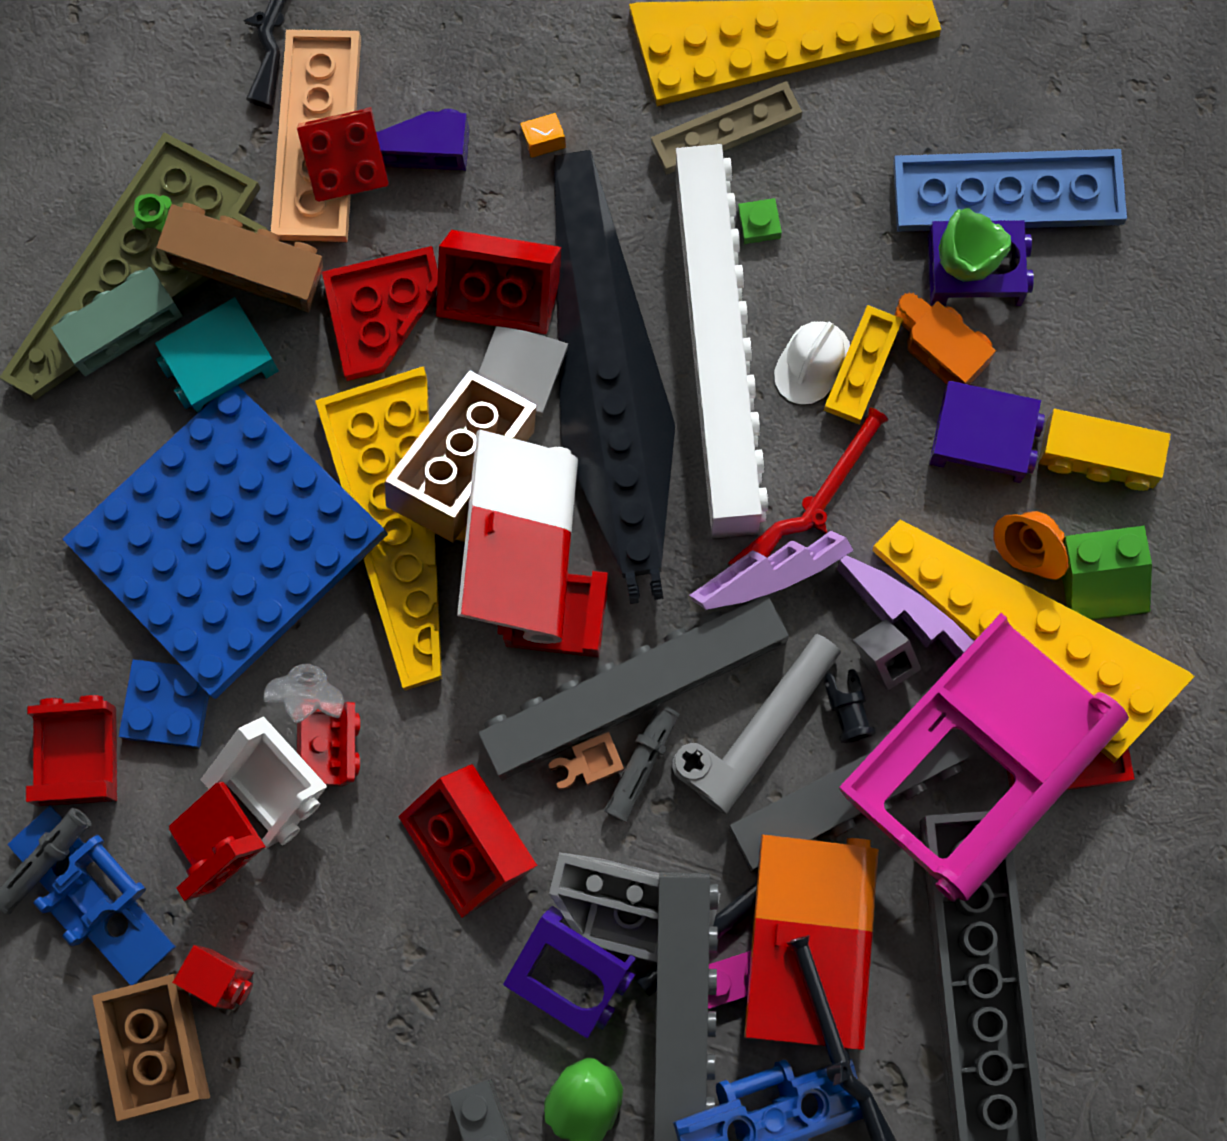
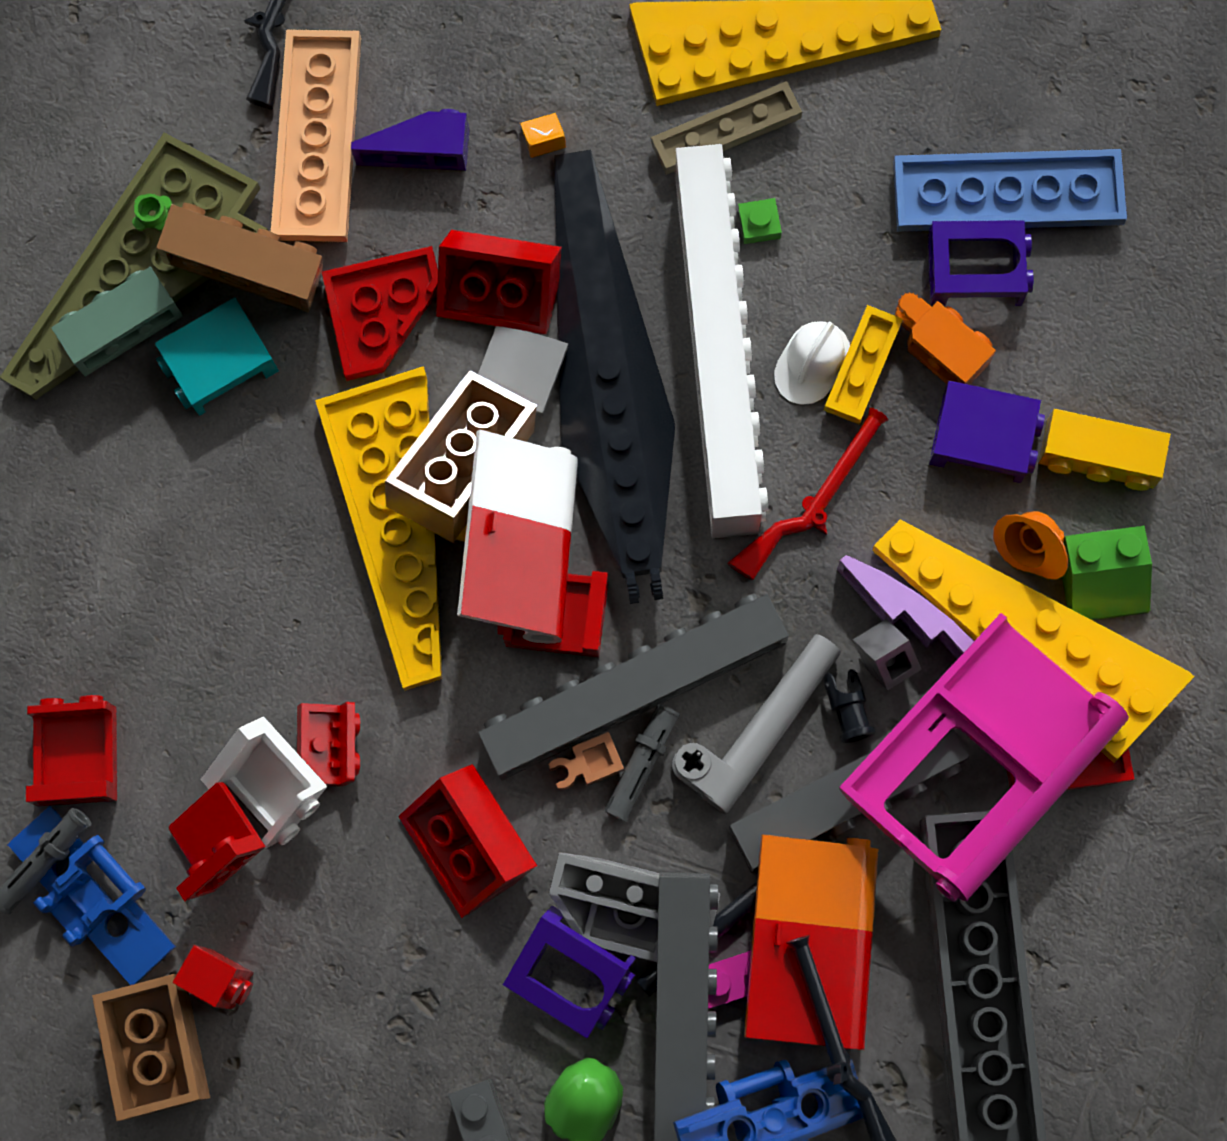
blue plate [63,385,388,699] -> none
blue plate [119,659,209,749] -> none
clear plate [264,664,344,723] -> none
red bracket [297,107,389,202] -> none
lavender slope [690,531,853,610] -> none
bright green hair [938,208,1011,282] -> none

